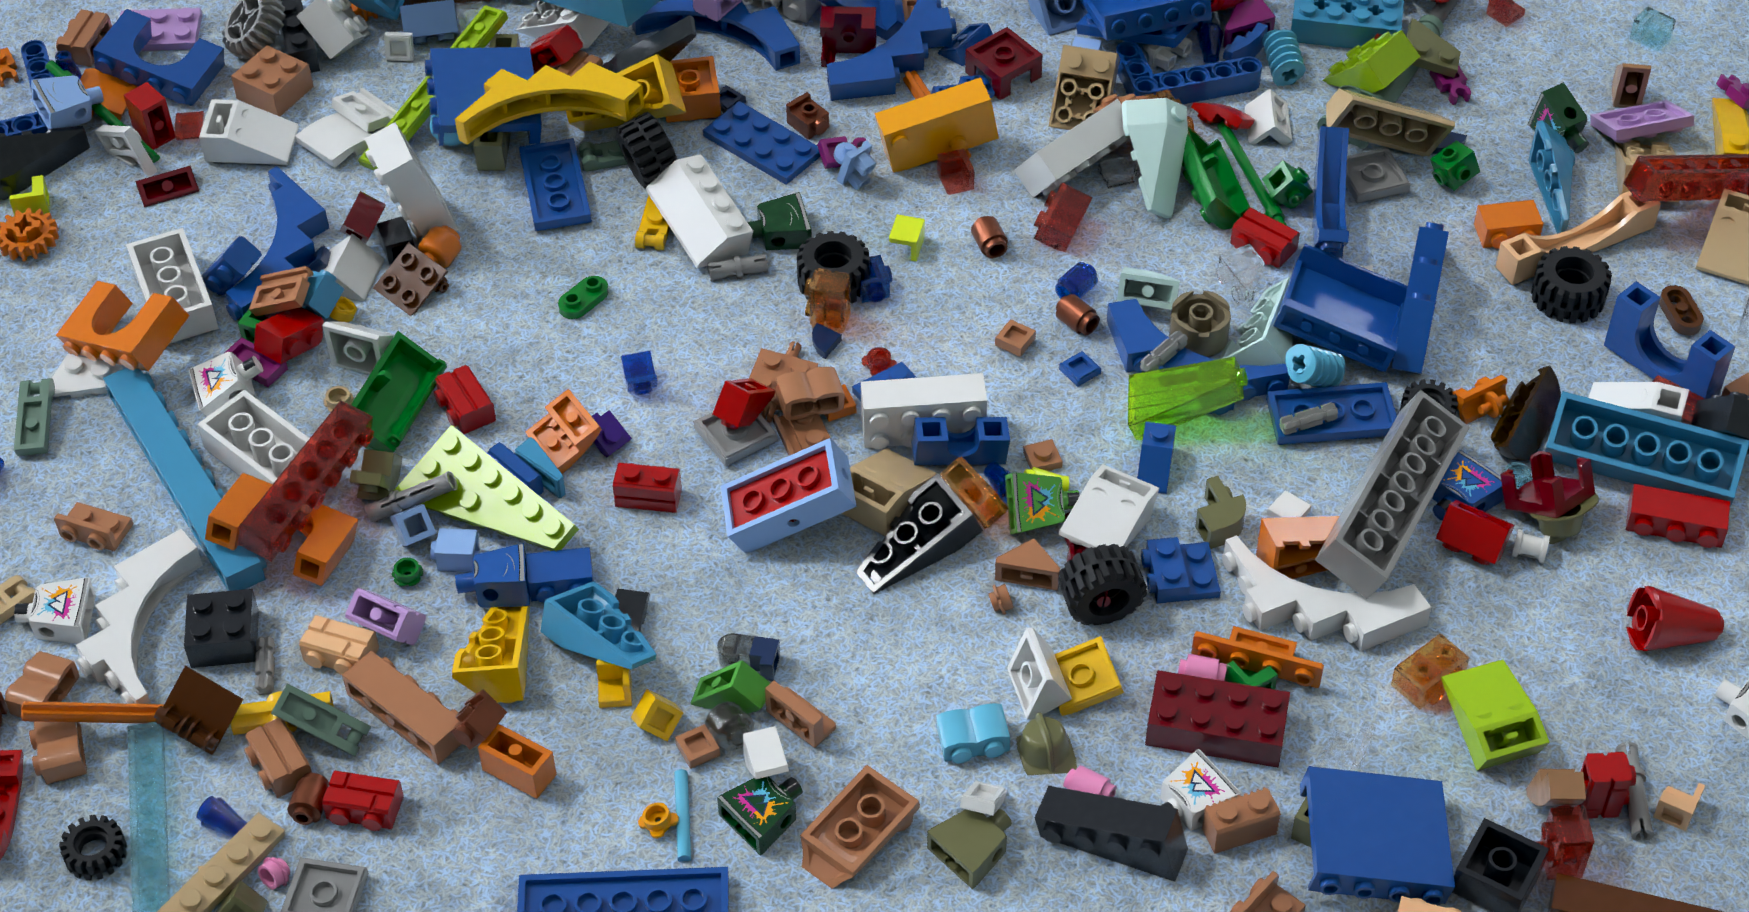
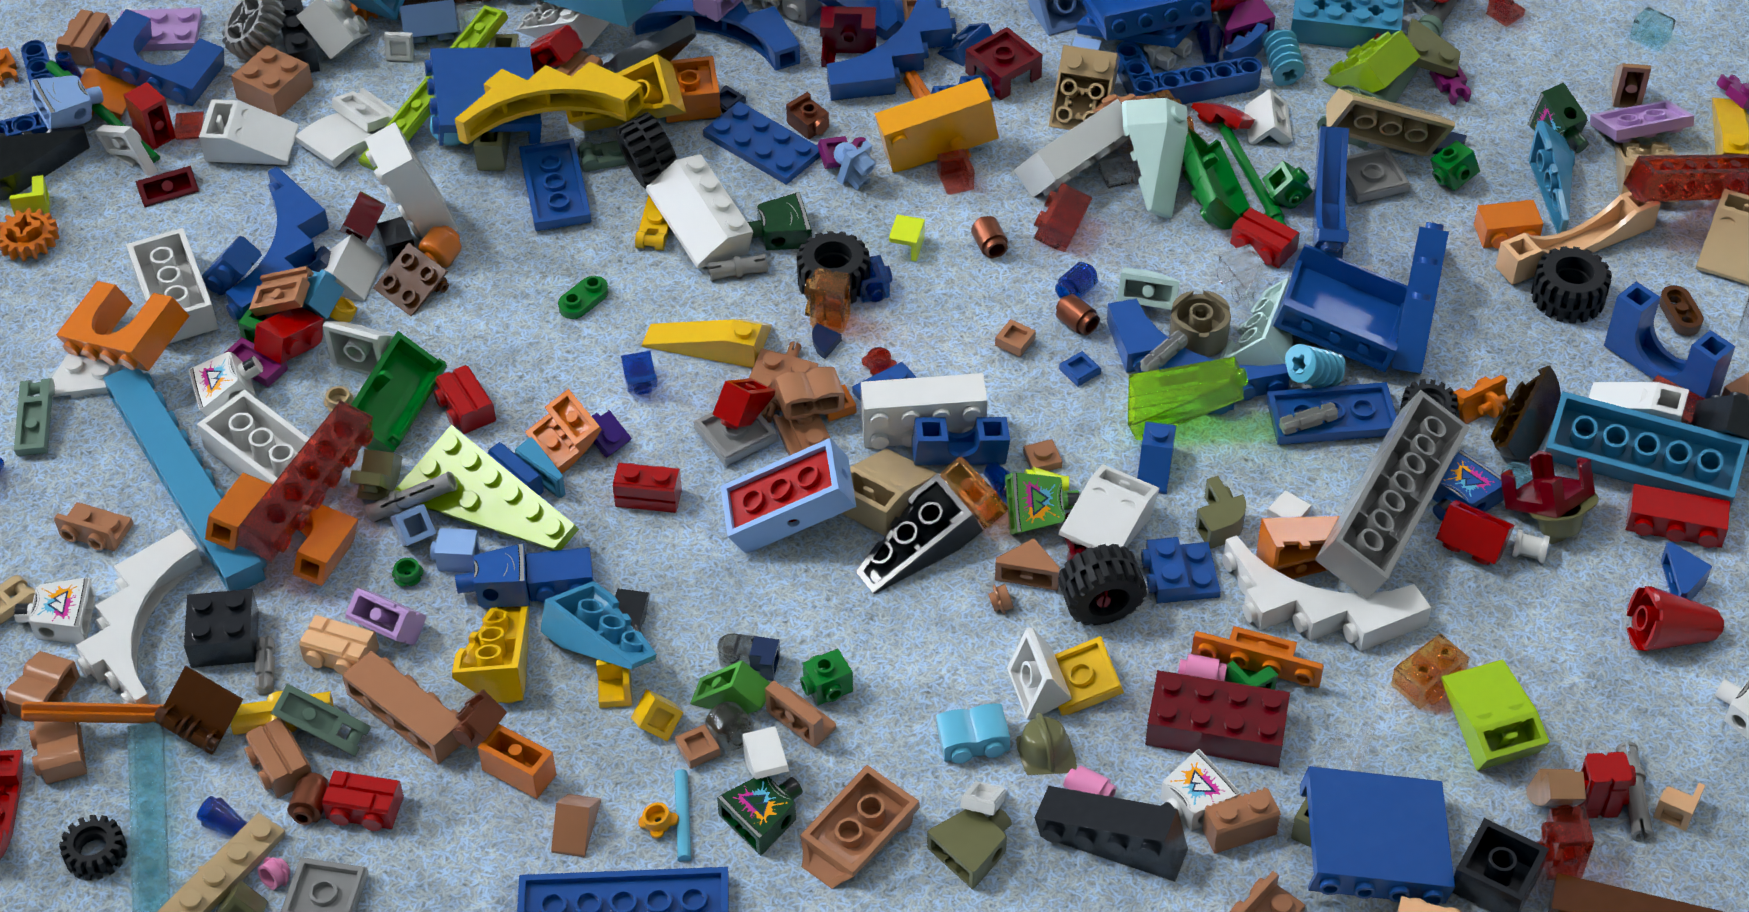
none -> nougat slope [551,794,601,857]
none -> yellow wedge [641,319,772,368]
none -> green brick [800,648,853,706]
none -> blue slope [1661,542,1712,600]

